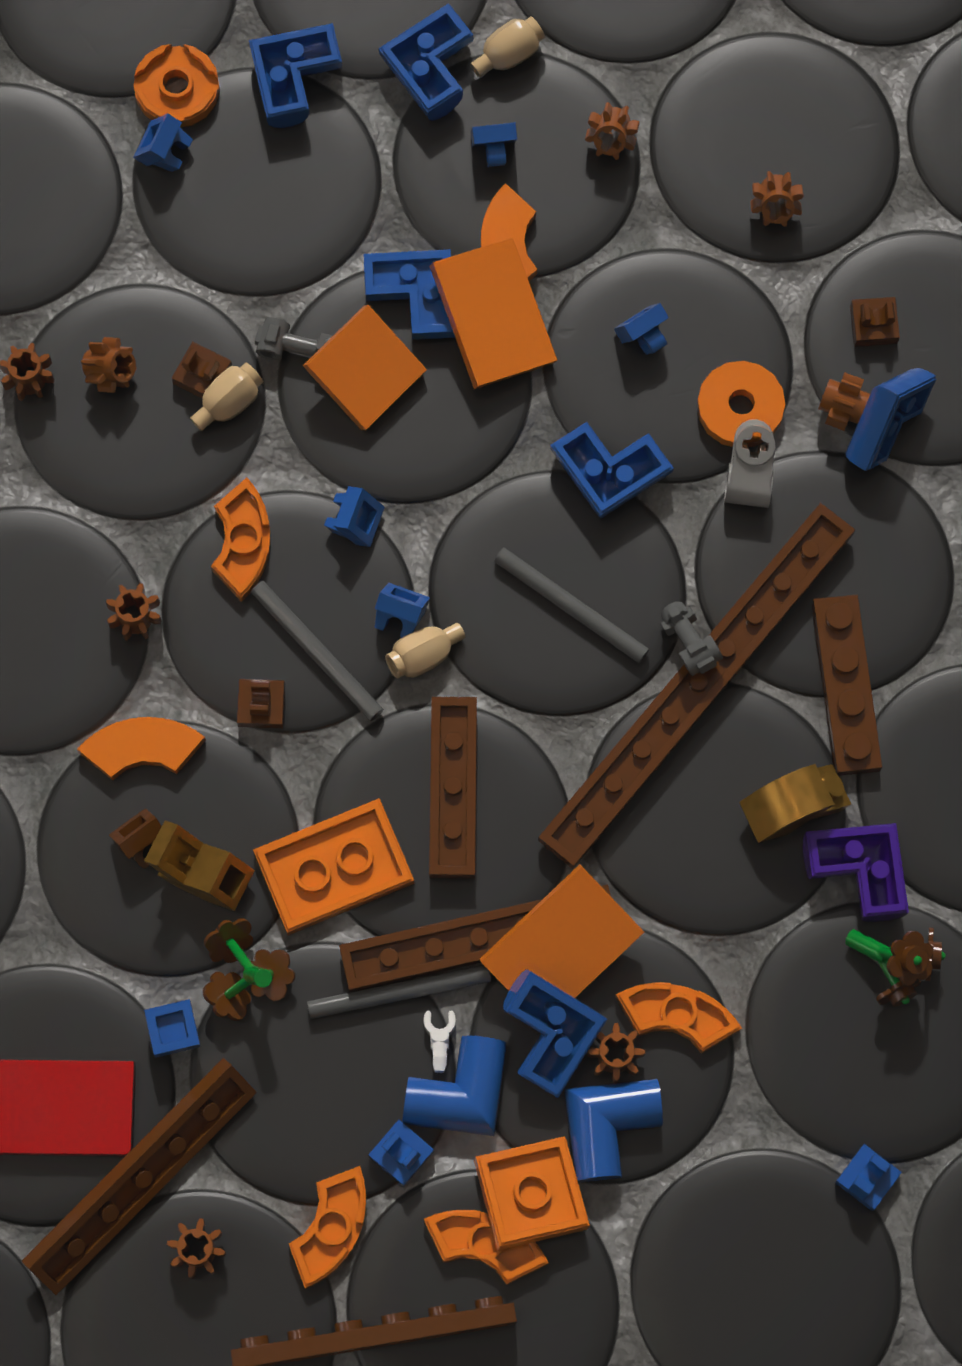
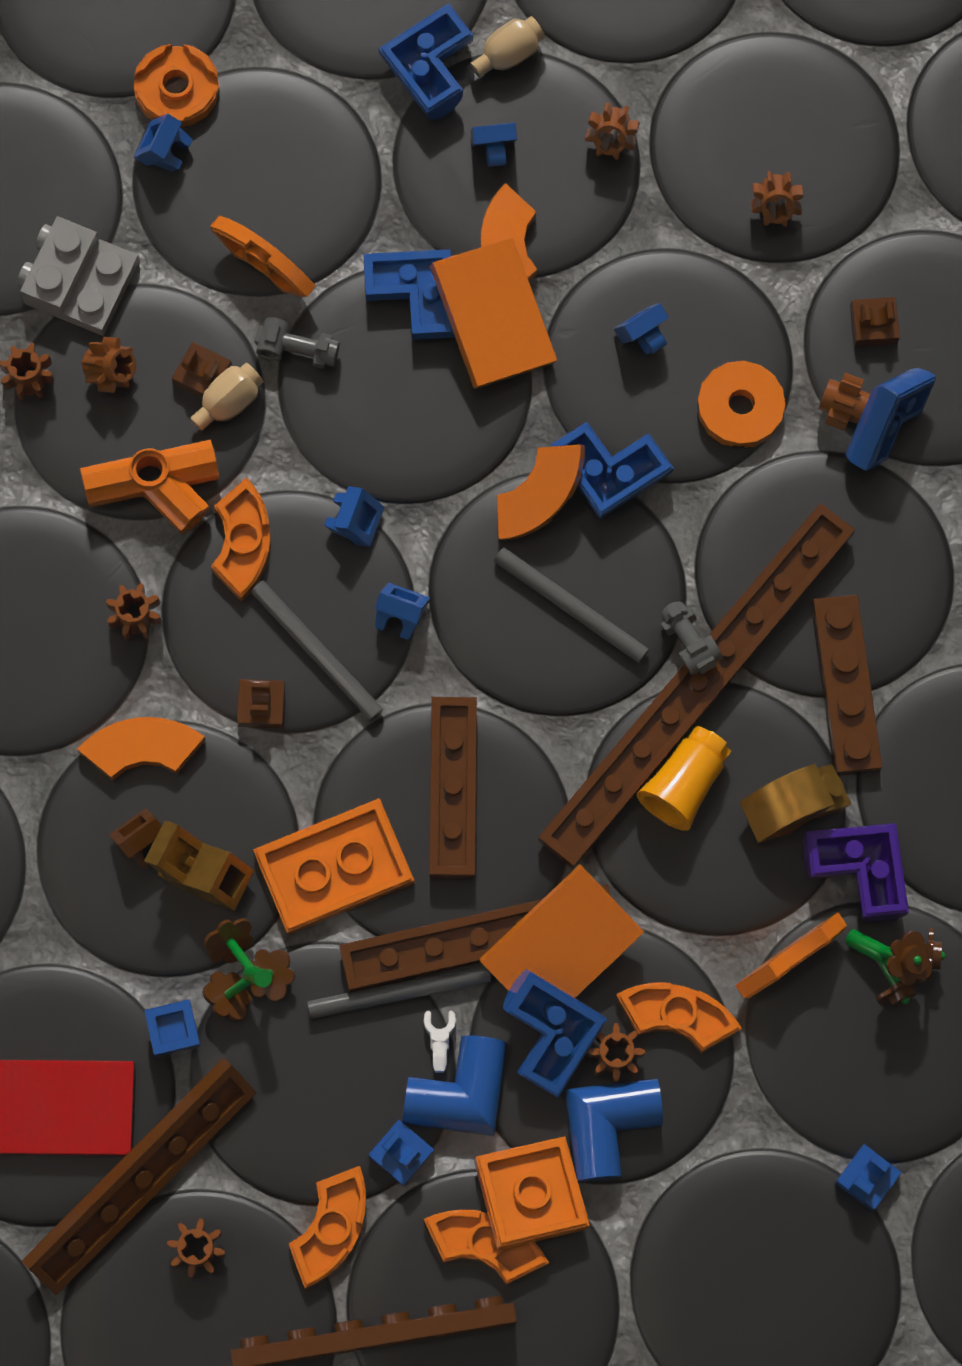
blue brick [249,23,342,128] -> none
orange tile [303,305,427,430] -> none
tan plant [385,623,465,679] -> none
light grey piece [724,419,776,508] -> none
none -> light grey plate [17,216,140,336]
none -> orange piece [80,440,219,535]
none -> orange tile [210,215,316,297]
none -> orange tile [497,444,585,540]
none -> light orange plant [637,726,731,831]
none -> orange tile [735,912,847,999]

